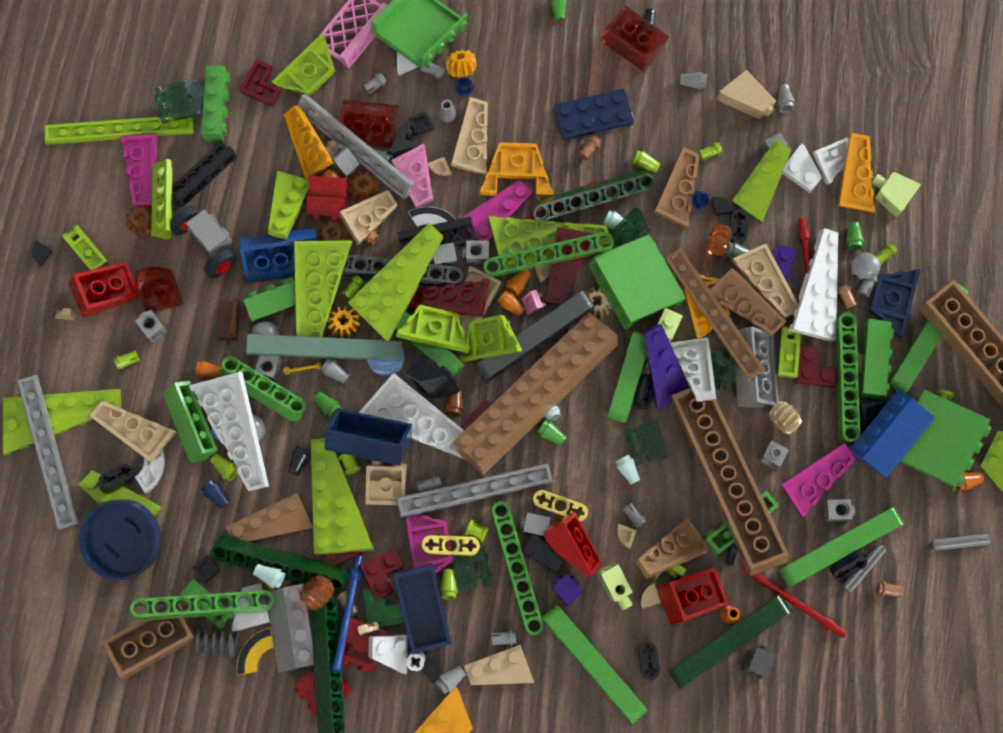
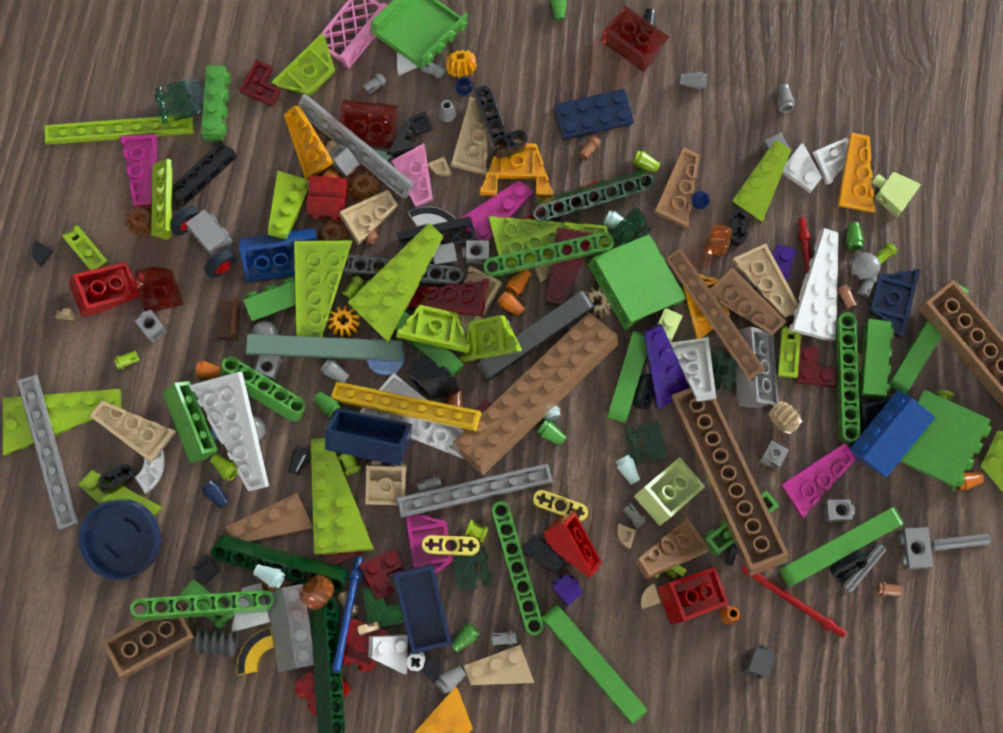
yellow hinge [283,362,323,375] -> none
lime cone [439,569,458,600] -> none
light grey brick [520,512,551,539] -> none
bright pink tile [521,290,547,316] -> none
yellowish green torso [595,563,633,610] -> none
black beam [638,642,660,681] -> none
dark green beam [668,595,791,689] -> none
lime pin [698,142,723,161] -> none
black tile [711,197,734,216] -> none
tan slope [717,70,776,119] -> none
sand green cone [724,242,750,260] -> none
none -> yellow tile [330,381,482,431]
none -> bright green cone [451,622,480,652]
none -> black beam [475,86,527,158]
none -> yellowish green slope [634,457,705,526]
none -> light grey brick [898,527,933,570]

